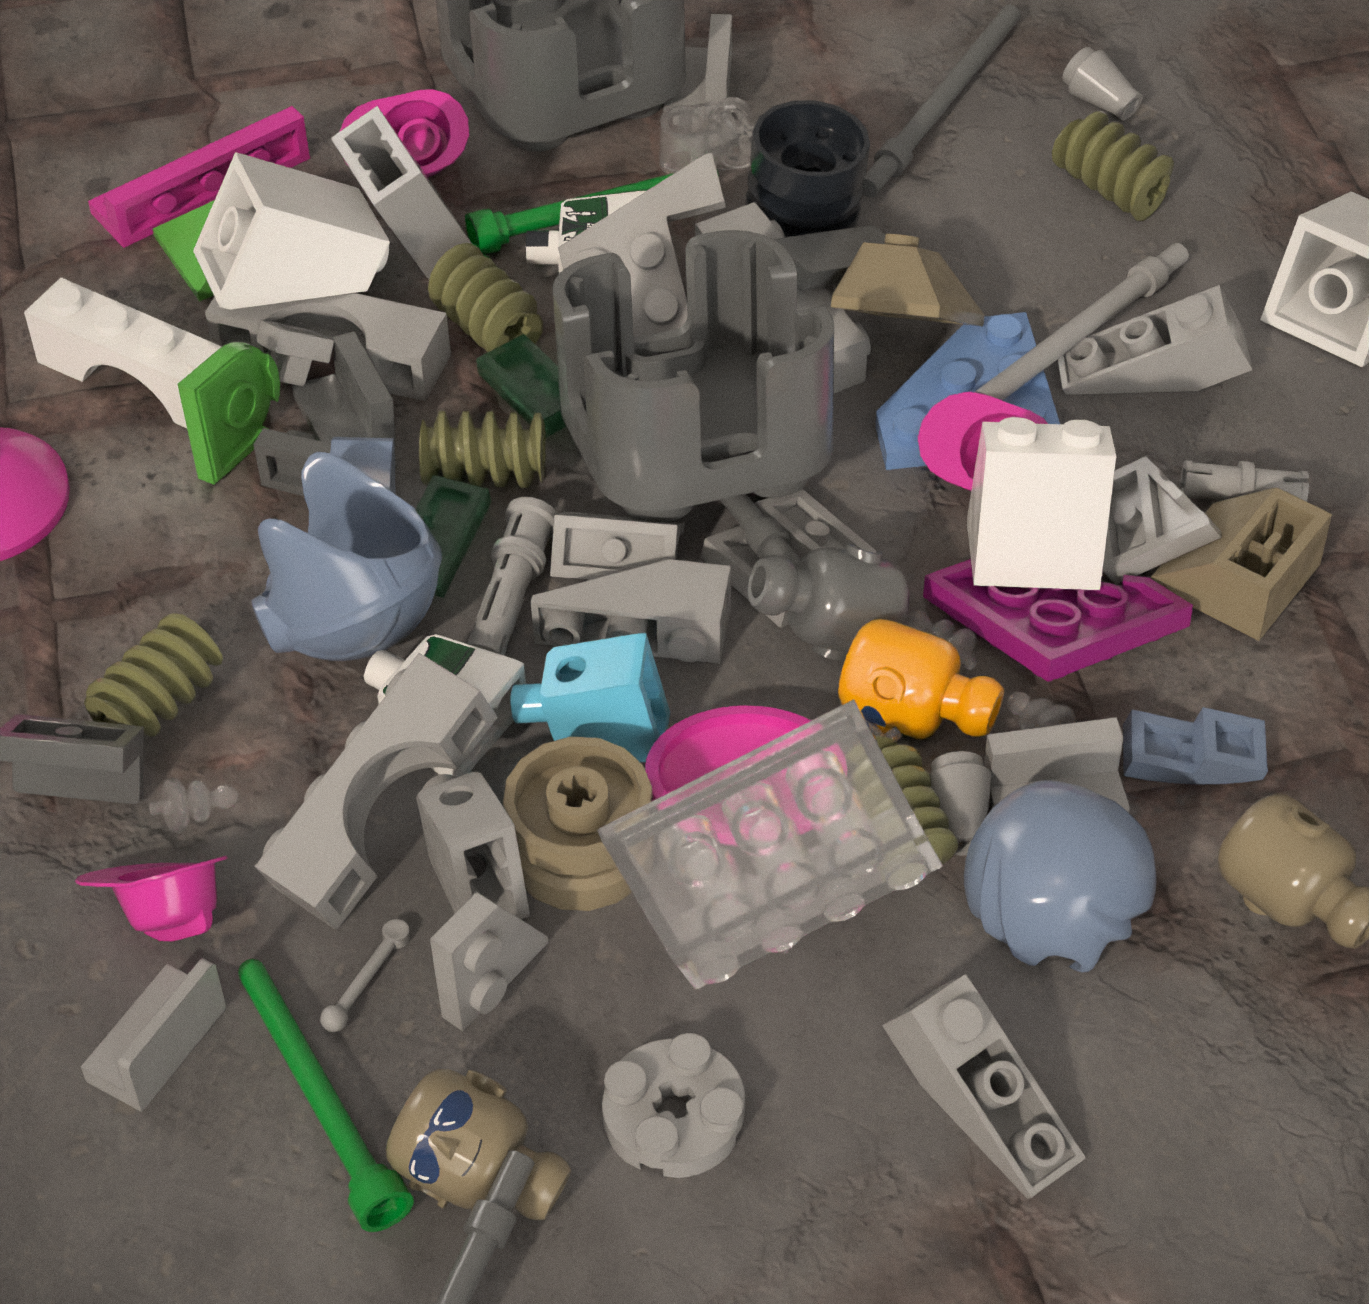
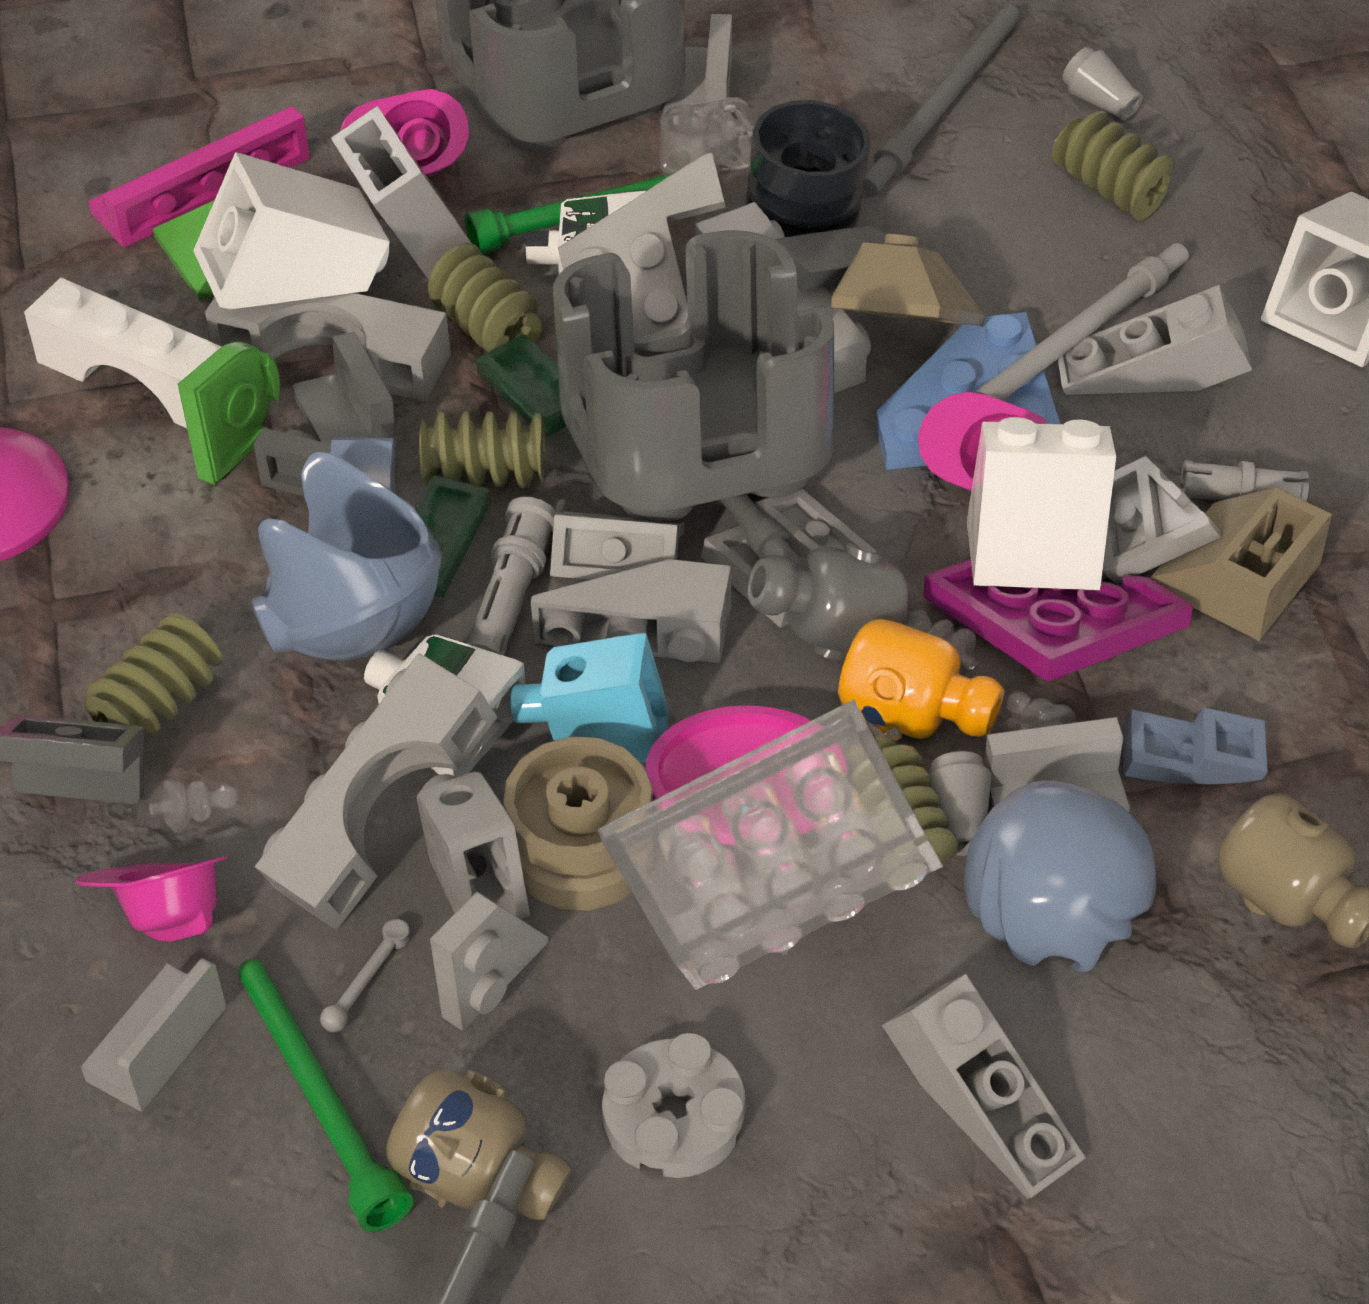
light grey tile [256,319,334,386] -> none

